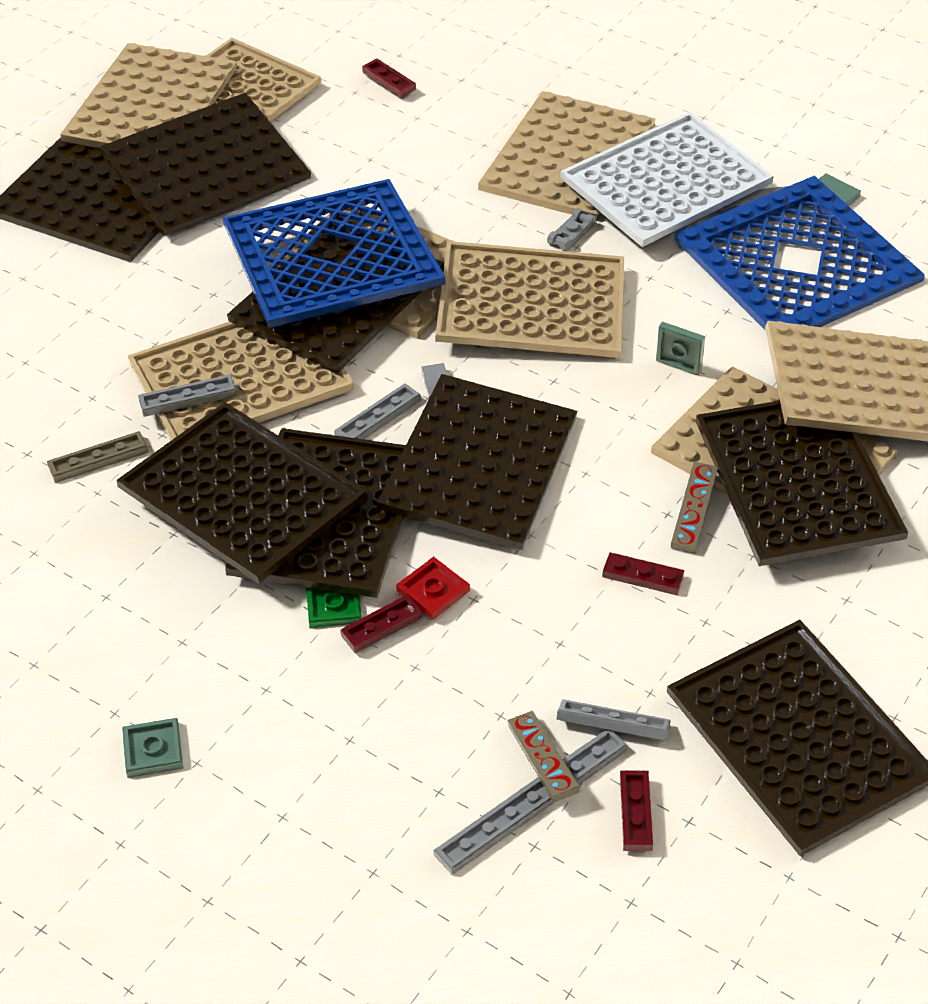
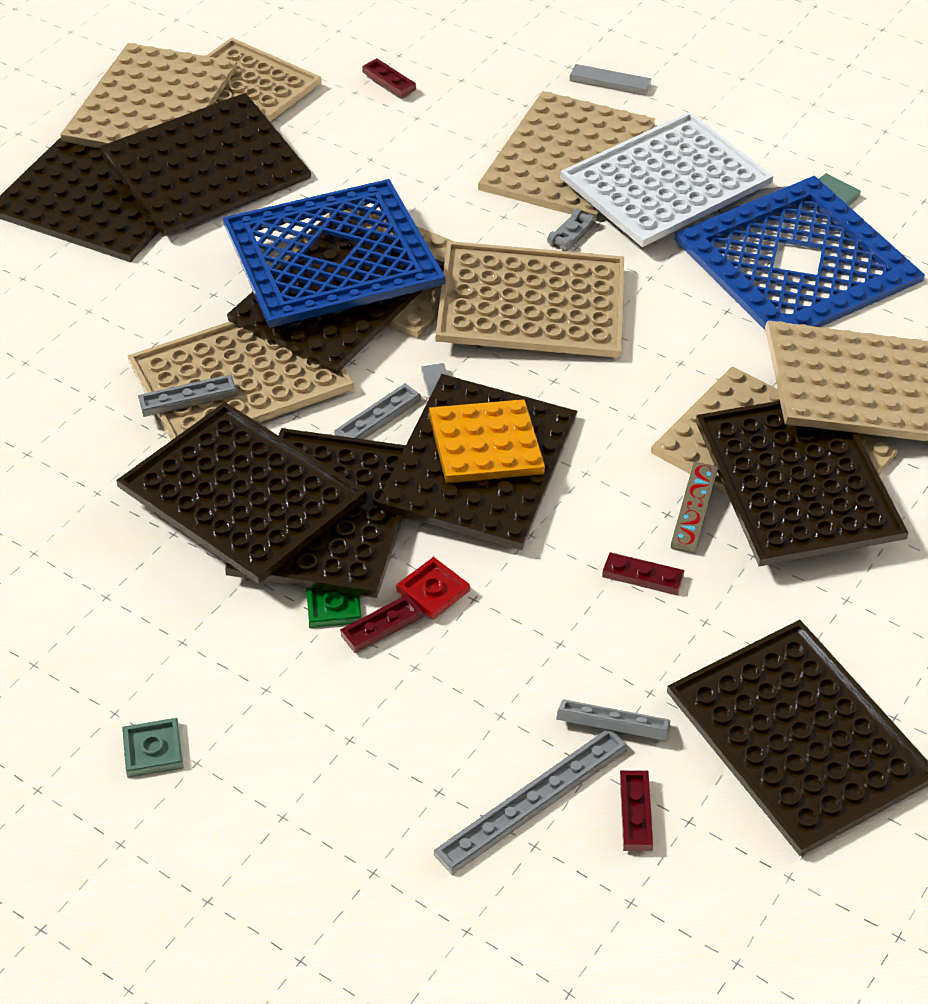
dark tan tile [47,431,148,483] -> none
dark tan tile [507,710,580,803] -> none
sand green tile [656,321,706,375] -> none
none -> light orange plate [429,400,545,483]
none -> light grey tile [569,64,652,95]

